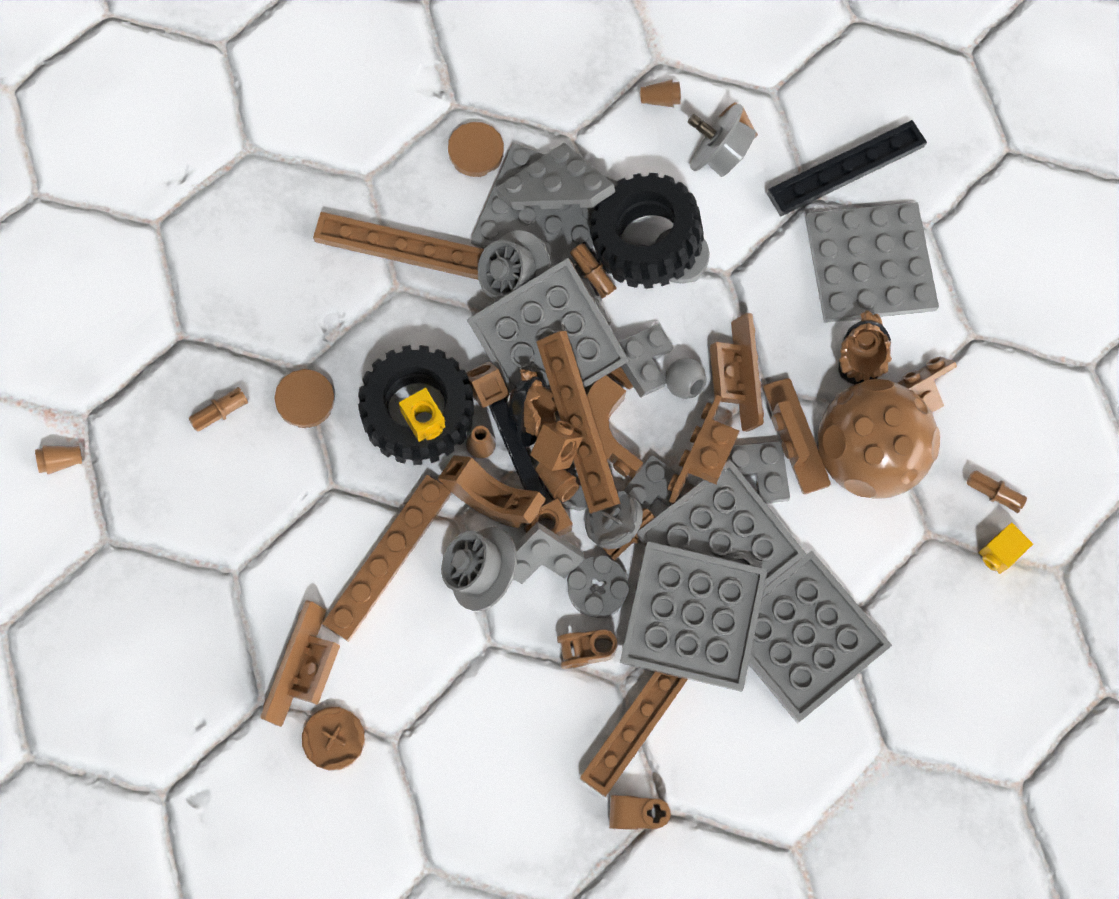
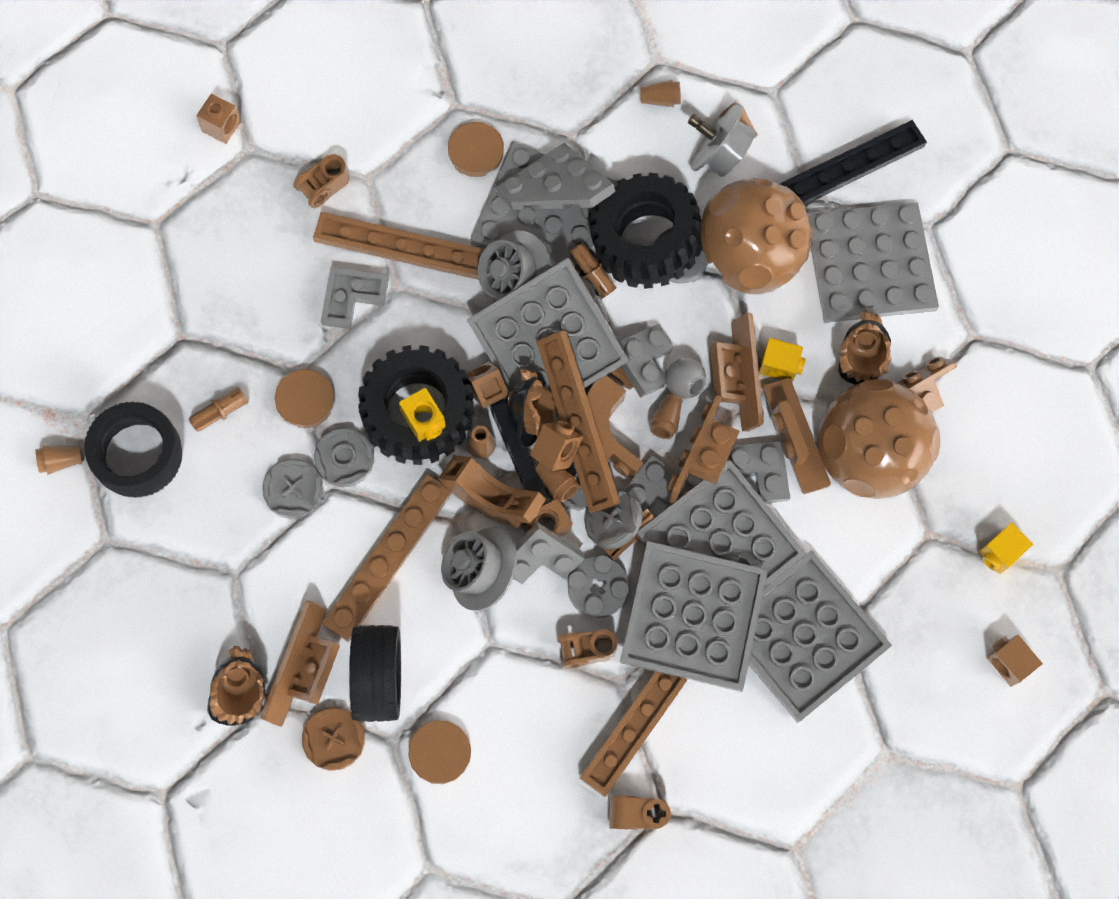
medium nougat axle [967,471,1027,513] -> none
none -> black tyre [84,402,182,498]
none -> medium nougat brick [196,93,241,144]
none -> medium nougat hair [207,645,265,726]
none -> light grey tile [262,459,324,519]
none -> medium nougat piece [293,154,349,208]
none -> light grey tile [314,427,375,487]
none -> light grey plate [321,267,389,329]
none -> black tyre [349,625,401,722]
none -> medium nougat tile [408,720,471,785]
none -> medium nougat cone [650,393,683,439]
none -> medium nougat rock [701,178,813,295]
none -> yellow brick [759,338,806,382]
none -> medium nougat brick [987,635,1043,687]

